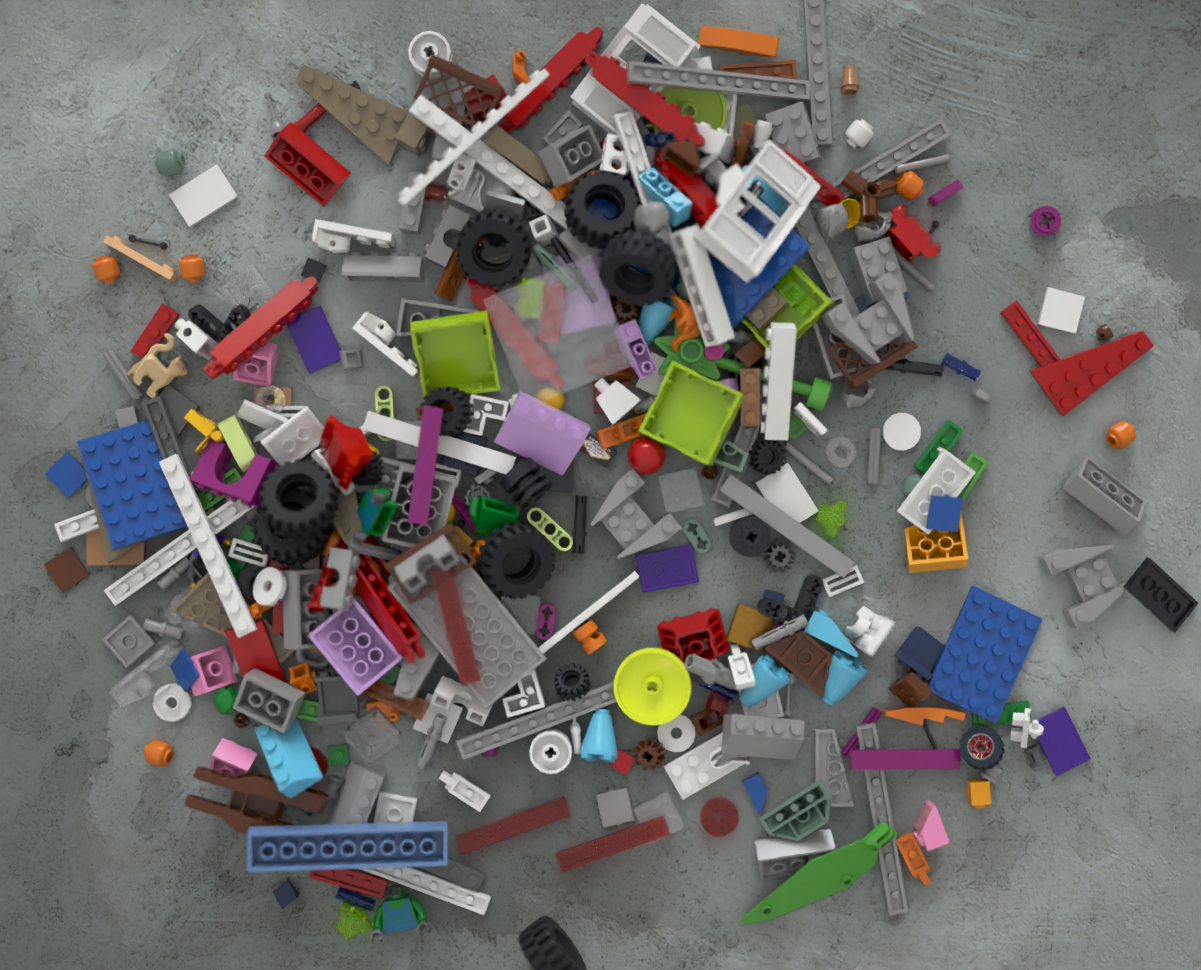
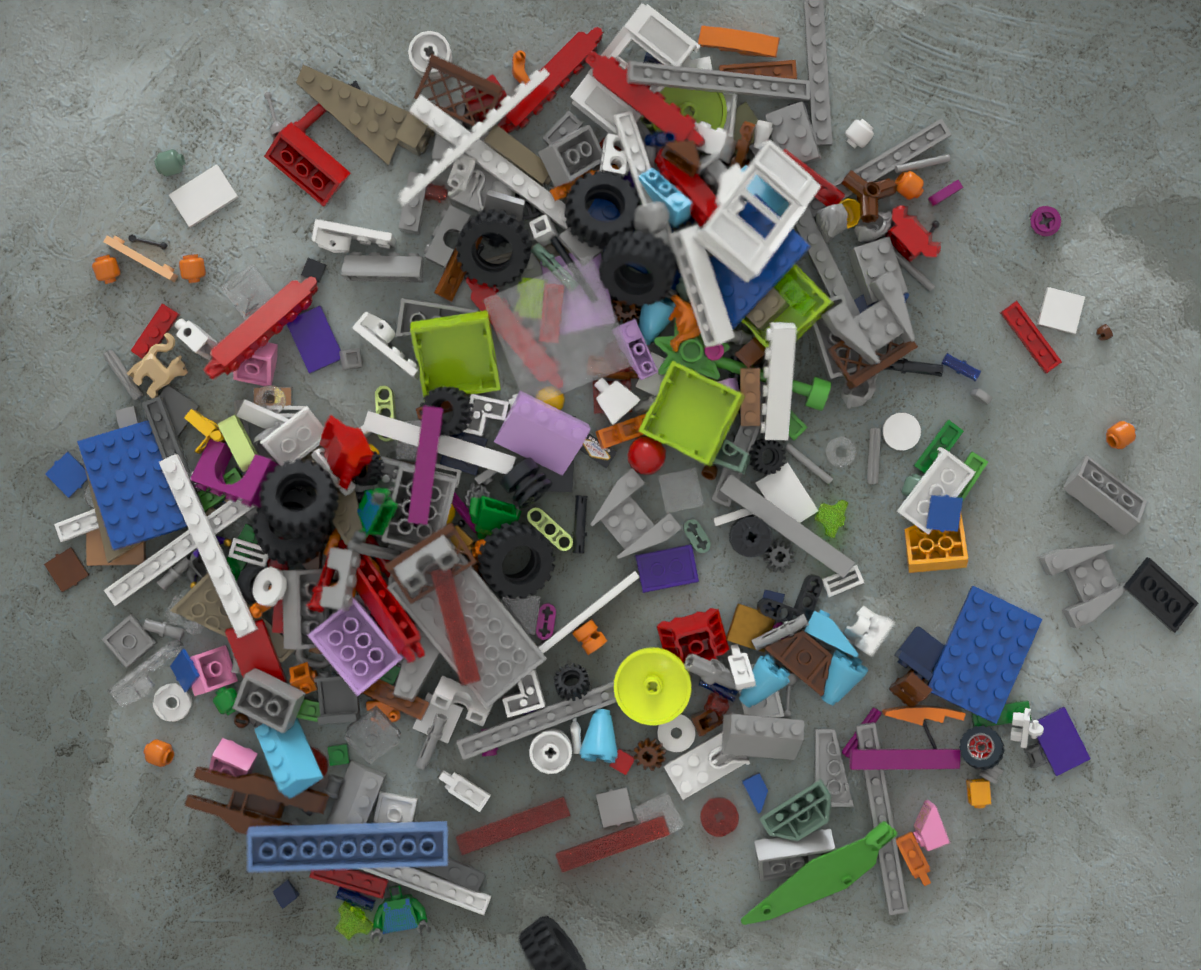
black beam [188,304,251,343] -> none
black tile [736,180,765,220] -> none
white tile [791,402,827,437] -> none
medium nougat cone [840,65,860,95] -> none
red wing [1029,331,1153,416] -> none

